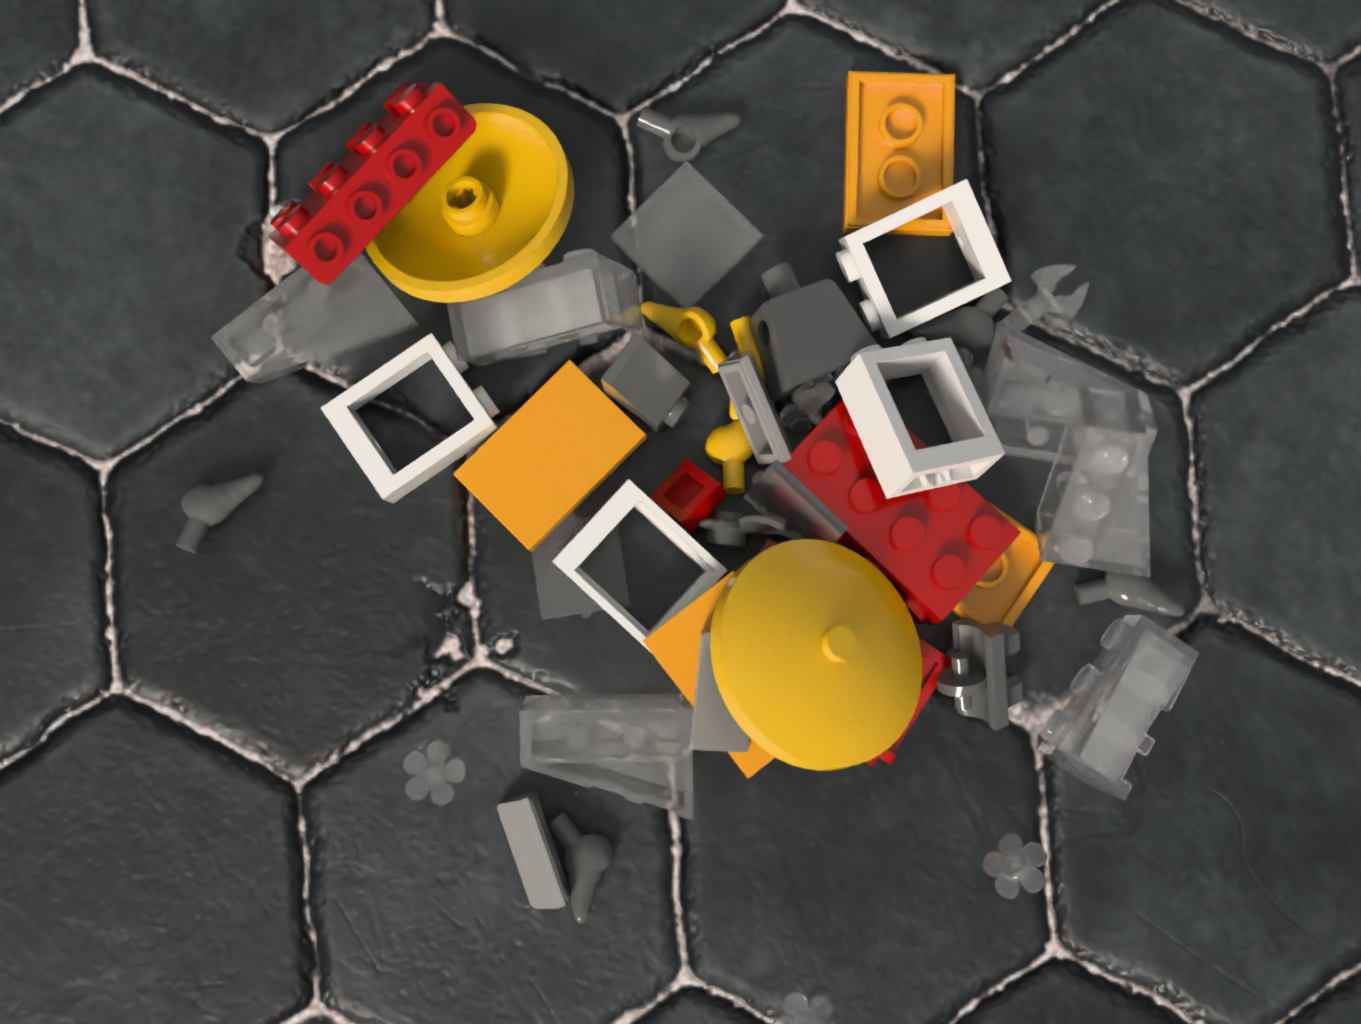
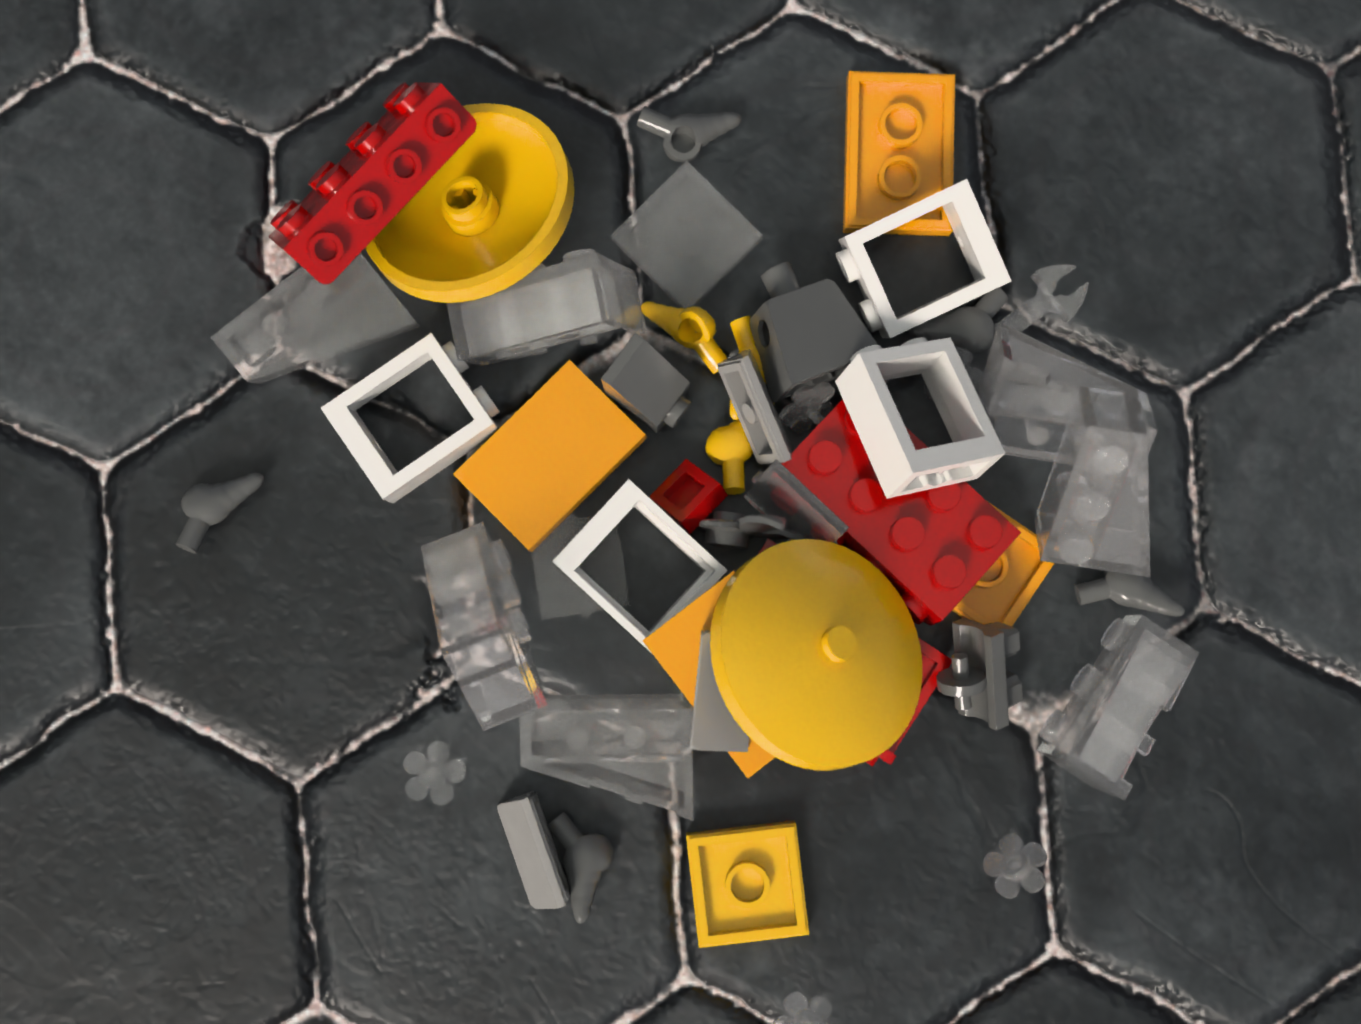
none -> clear wedge [421,522,548,731]
none -> yellow tile [686,820,809,948]

